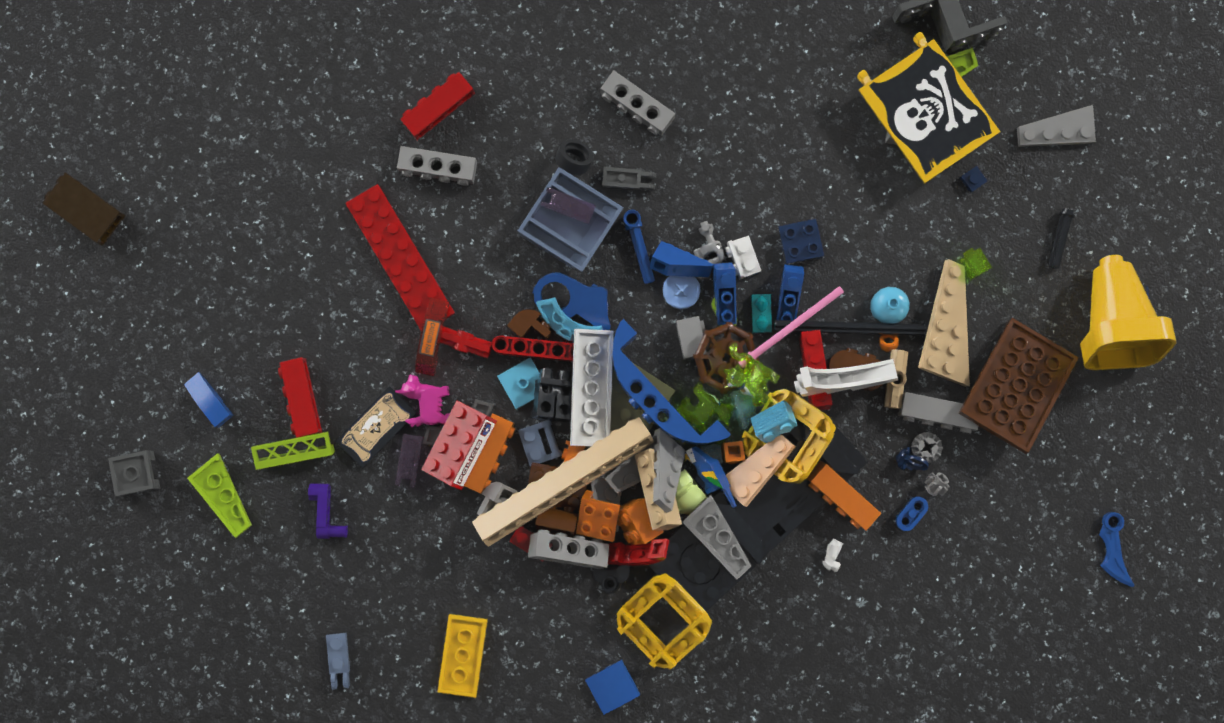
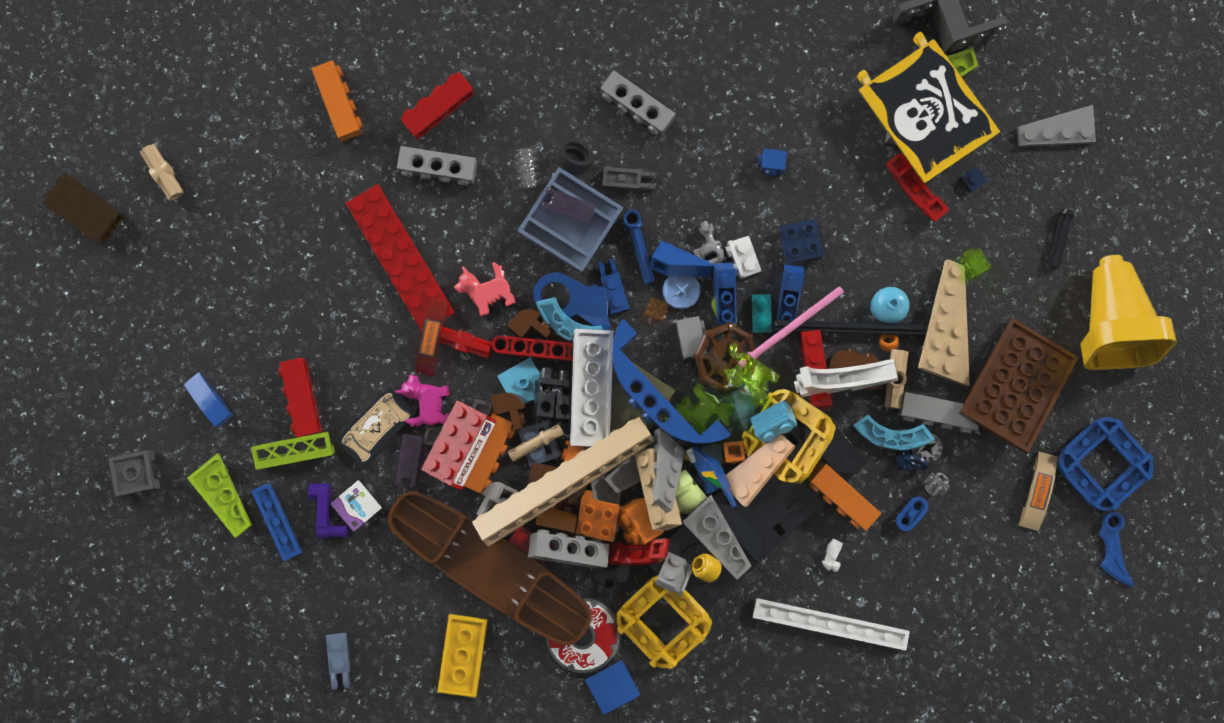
none -> tan piece [140,144,184,201]
none -> blue plate [251,483,302,561]
none -> orange brick [311,60,363,142]
none -> tile [329,479,384,533]
none -> reddish brown piece [388,491,593,645]
none -> coral animal [454,262,516,316]
none -> reddish brown brick [490,392,528,430]
none -> tan pin [508,423,564,462]
none -> clear piece [513,148,541,190]
none -> dish [544,596,622,675]
none -> blue hinge [598,259,629,314]
none -> clear orange tile [644,297,668,322]
none -> light grey plate [655,552,692,596]
none -> yellow head [692,553,721,582]
none -> white plate [752,598,910,650]
none -> blue brick [758,149,787,176]
none -> medium azure tile [853,414,935,450]
none -> red slope [885,152,949,222]
none -> tan slope [1019,451,1057,531]
none -> blue plate [1057,417,1154,511]

